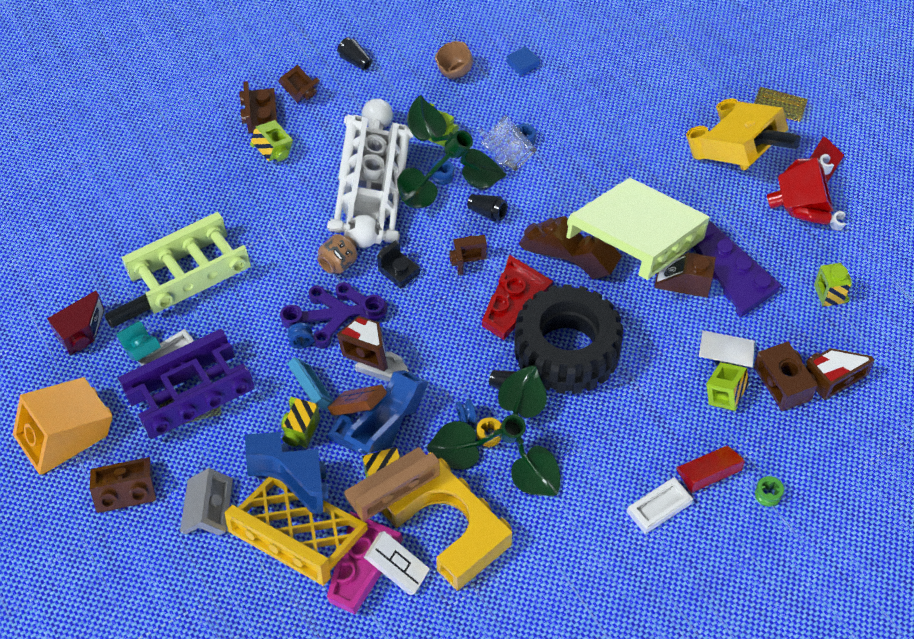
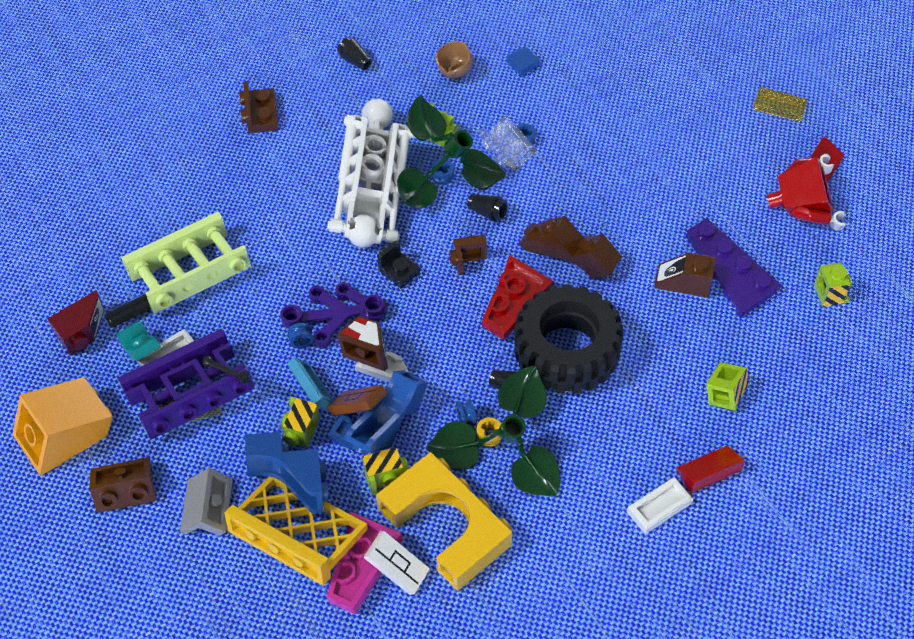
lime brick [250,120,293,161] -> none
reddish brown bracket [278,65,320,103] -> none
medium nougat head [317,234,357,274] -> none
medium nougat panel [344,447,440,522] -> none
yellowish green panel [566,178,710,280] -> none
yellow piece [686,98,801,170] -> none
white sticker [699,330,755,368] -> none
reddish brown brick [754,341,818,411] -> none
bright green bush [755,476,784,507] -> none
slope [806,348,875,400] -> none
none -> black hinge [202,356,250,384]

